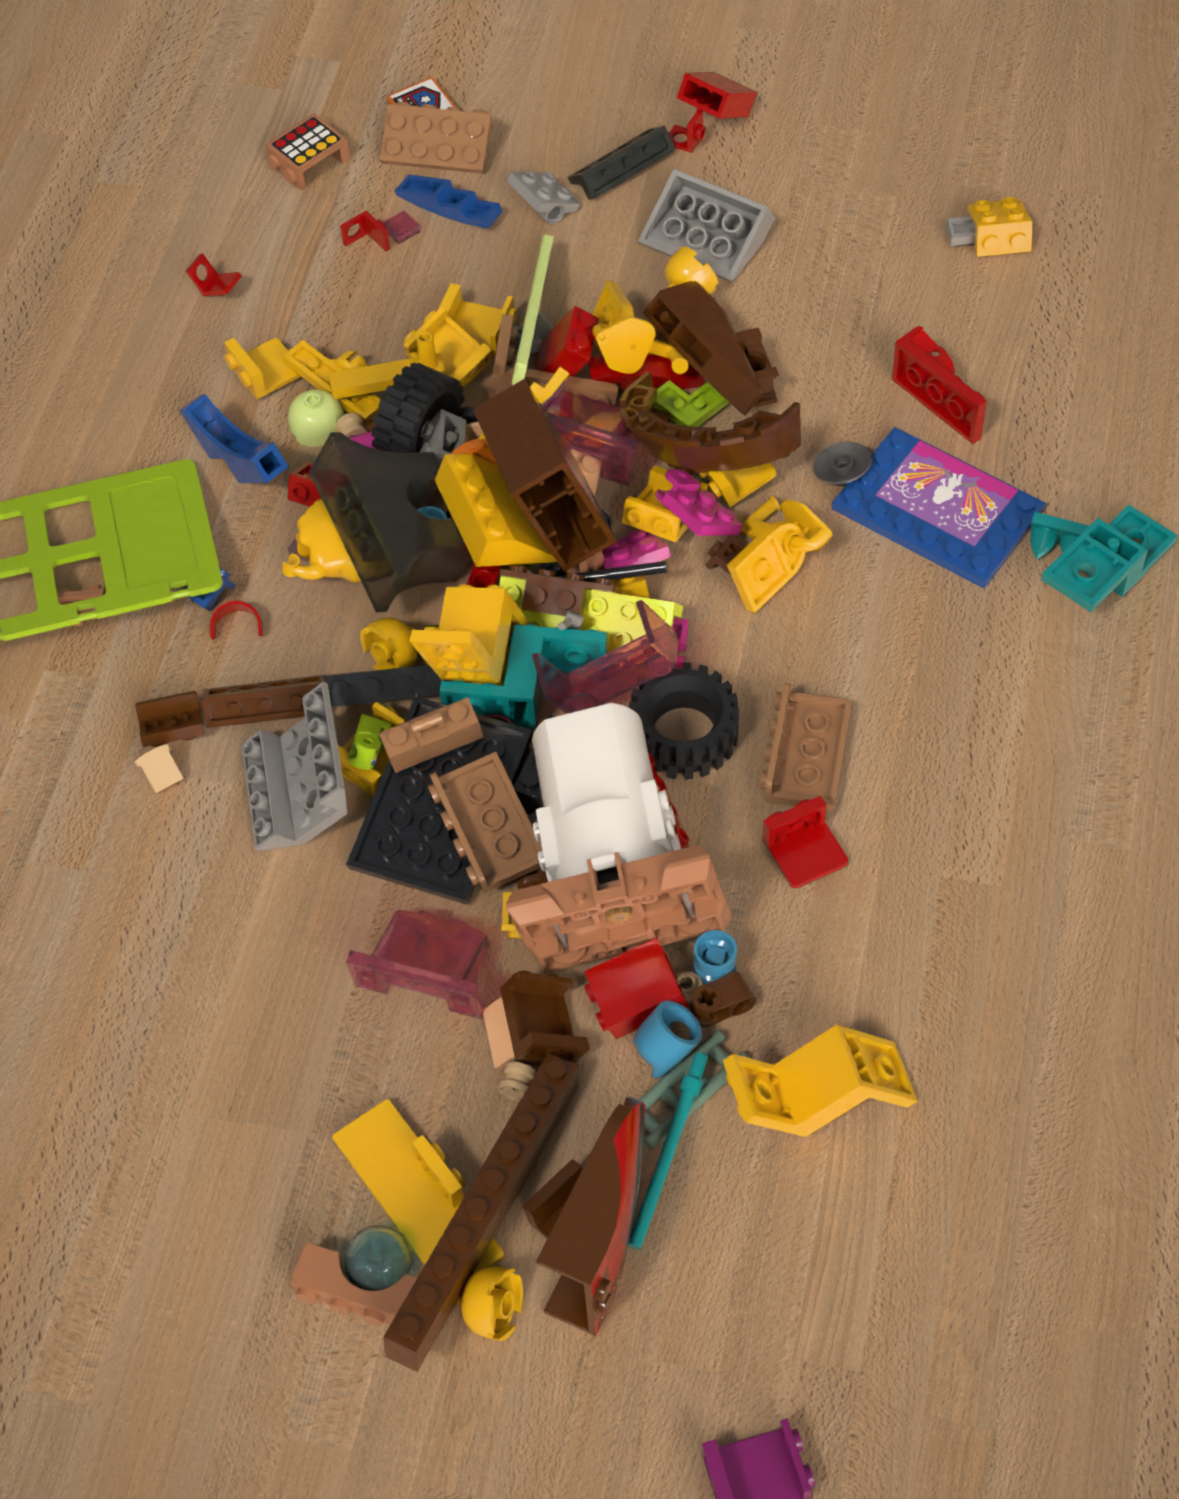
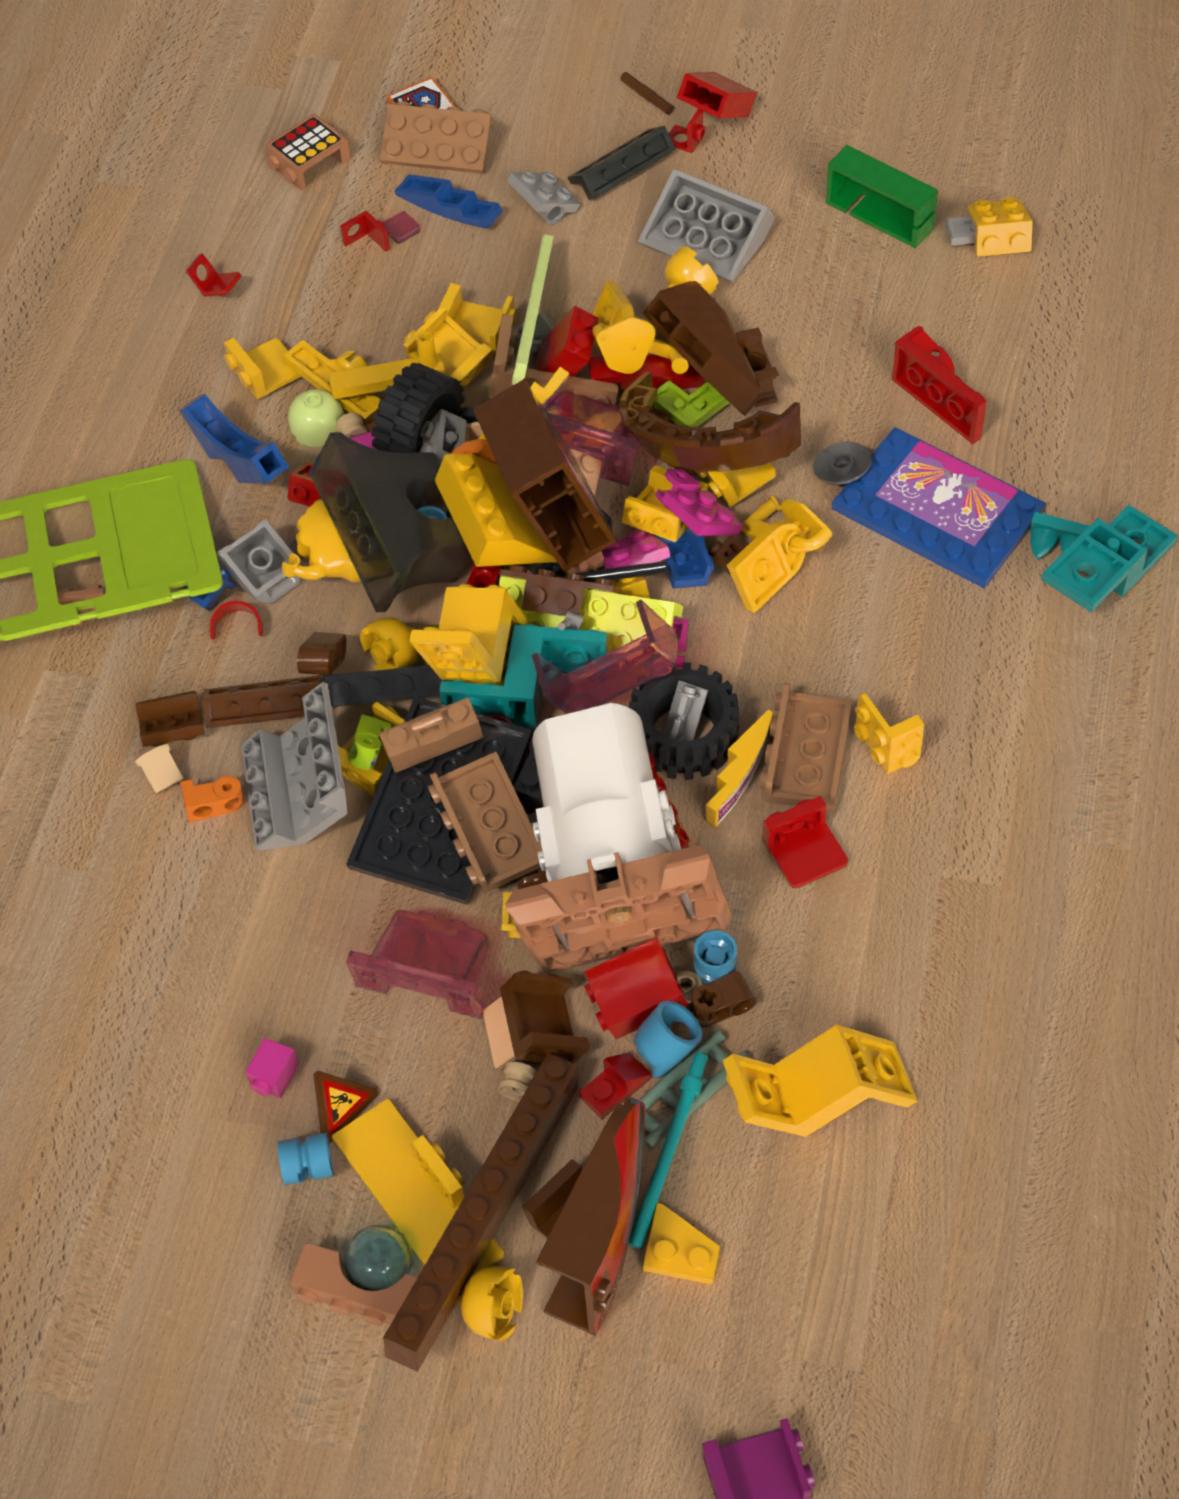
none -> orange leg [180,776,244,823]
none -> light grey slope [217,519,303,604]
none -> dark pink brick [245,1038,299,1098]
none -> dark azure wheel [277,1133,333,1185]
none -> reddish brown beam [297,632,347,675]
none -> piece [313,1071,378,1144]
none -> red slope [579,1052,652,1120]
none -> reddish brown piece [621,72,674,115]
none -> yellow wing [643,1203,720,1285]
none -> blue bracket [657,527,714,589]
none -> light grey hinge [663,680,708,741]
none -> yellow slope [706,709,773,828]
none -> green piece [826,145,938,249]
none -> yellow bracket [854,693,924,774]

